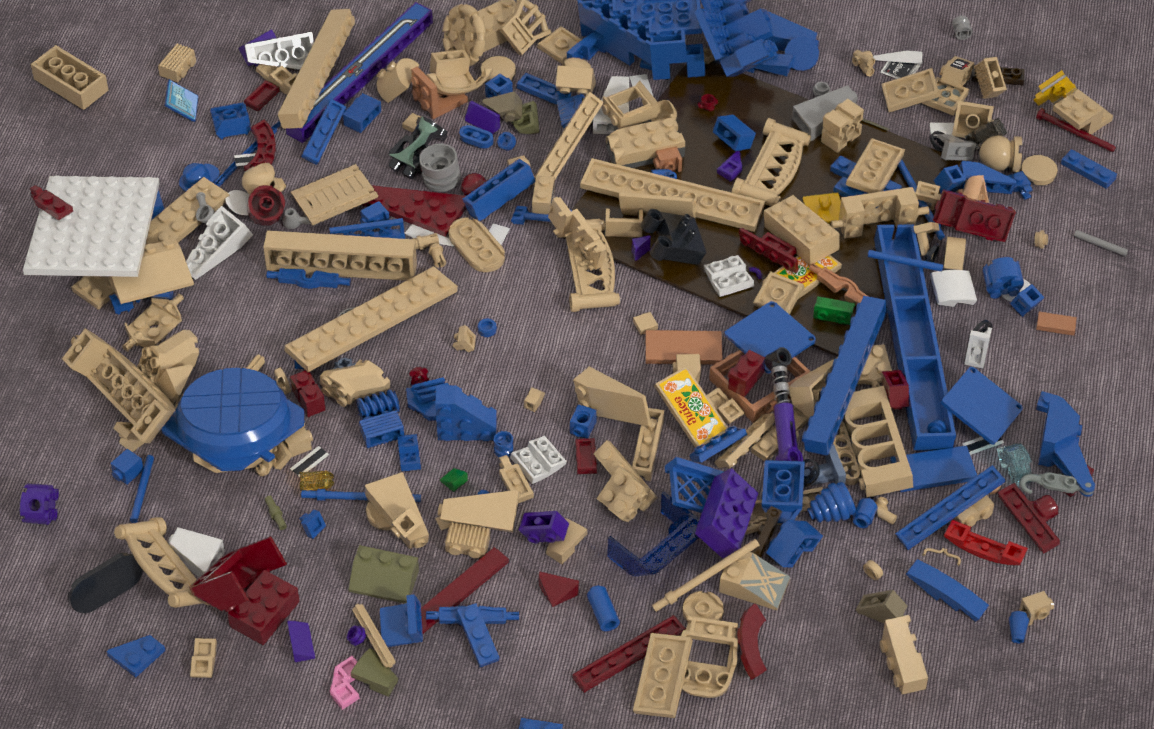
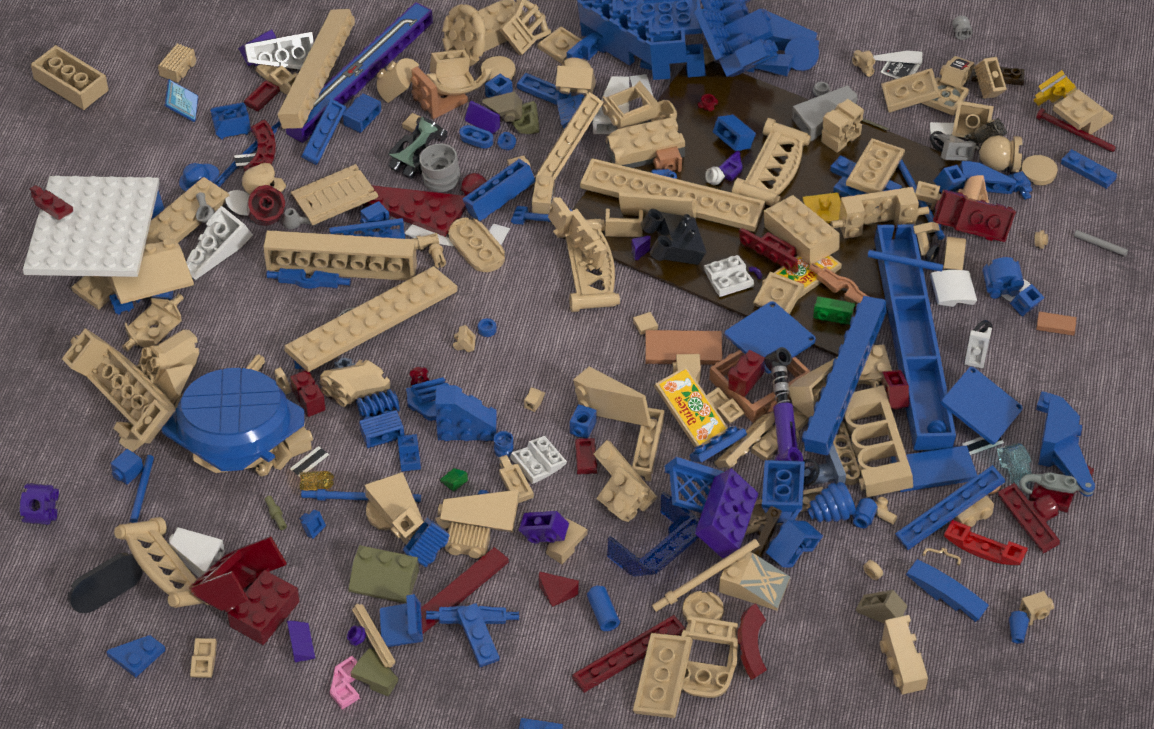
none -> blue brick [403,517,450,567]
none -> white plate [705,167,725,185]
none -> dark red tile [1029,482,1074,513]

